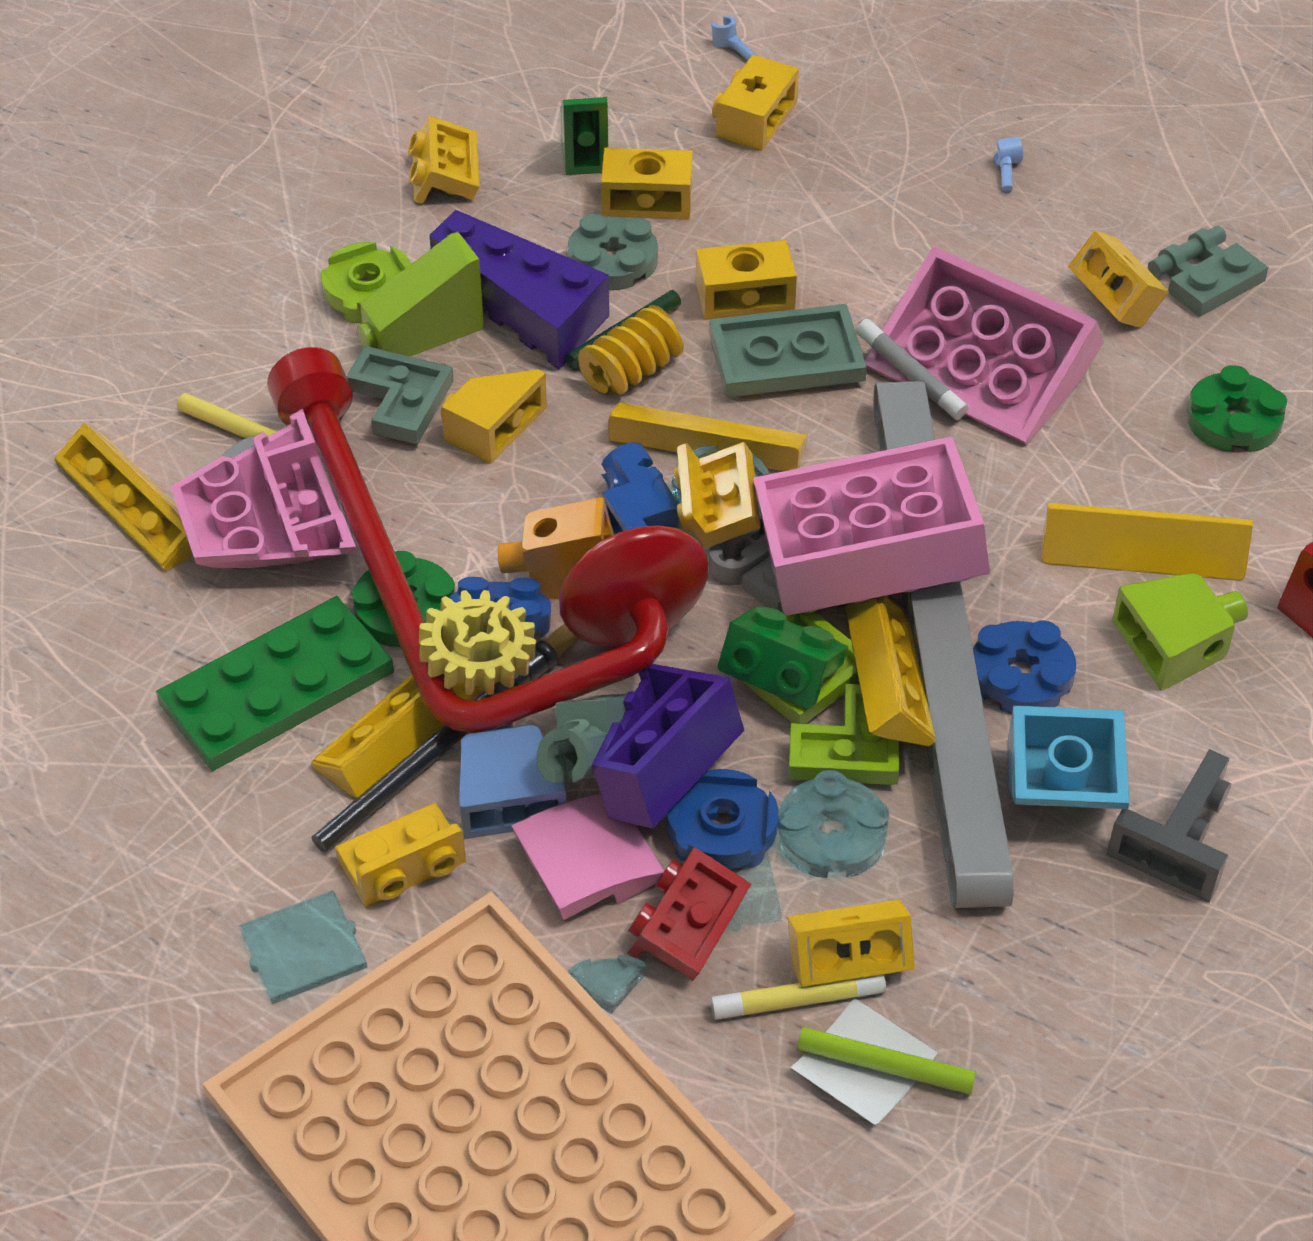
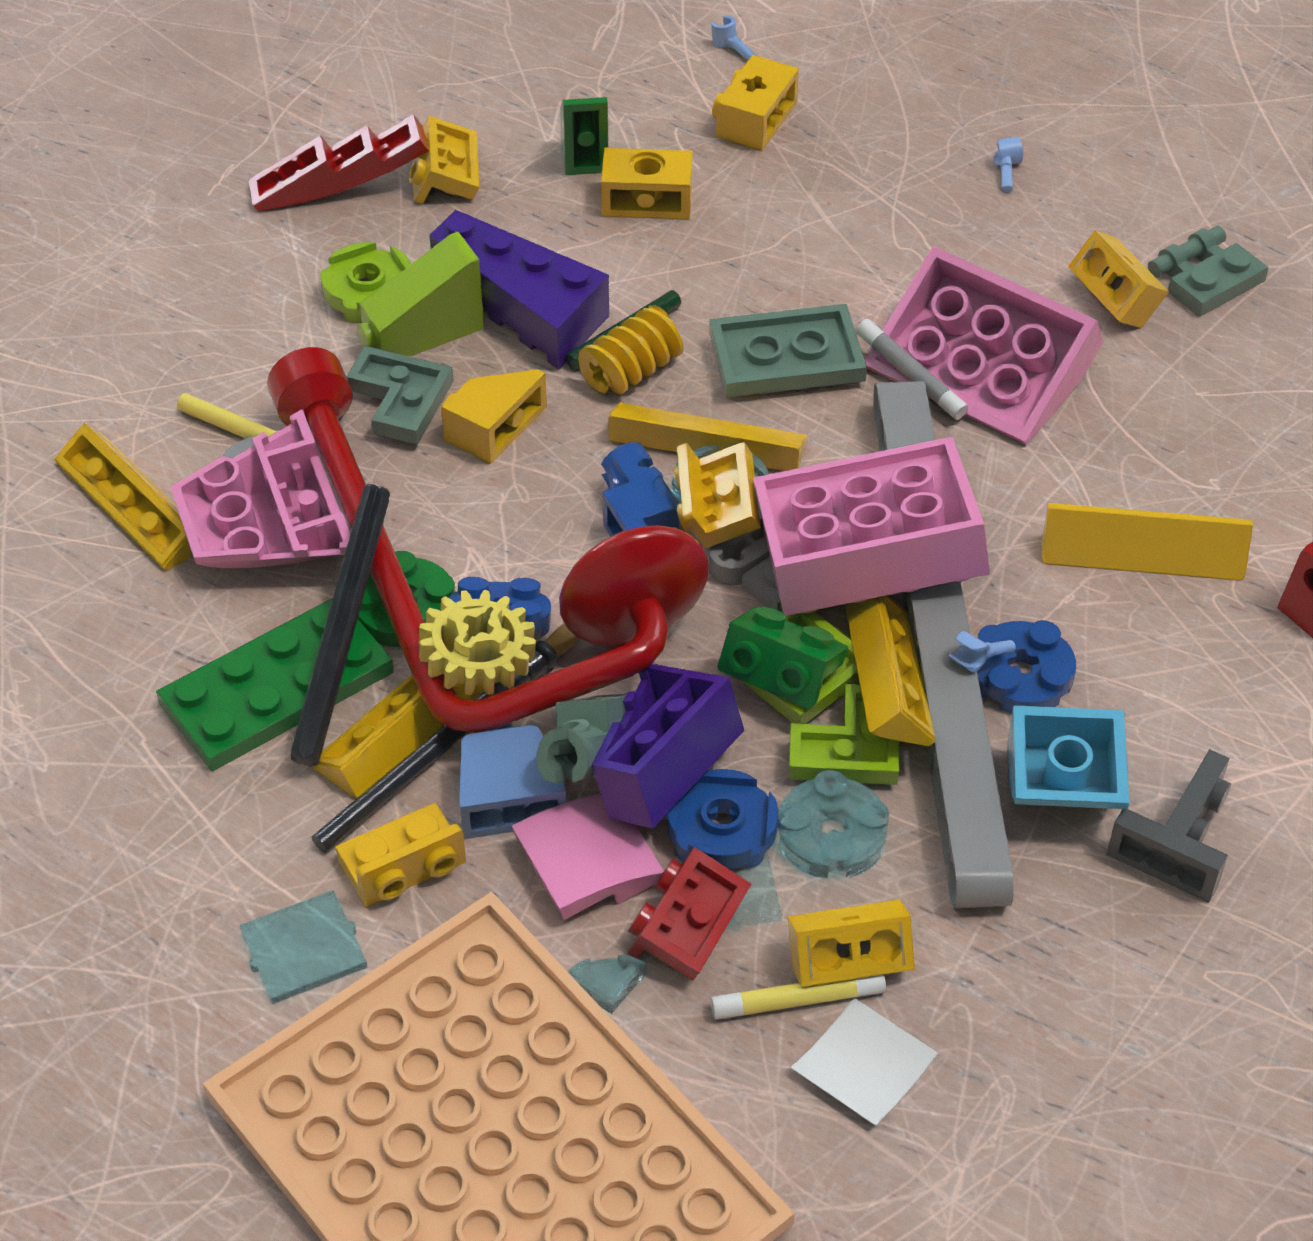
light orange torso [498,497,614,599] -> none
sand green plate [568,214,658,290] -> none
yellow brick [695,240,797,320] -> none
lime bar [797,1027,977,1095] -> none
lime torso [1112,573,1248,691] -> none
green plate [1187,365,1287,452] -> none
none -> red slope [248,114,429,211]
none -> black axle [291,484,390,767]
none -> light blue hand [948,631,1016,672]

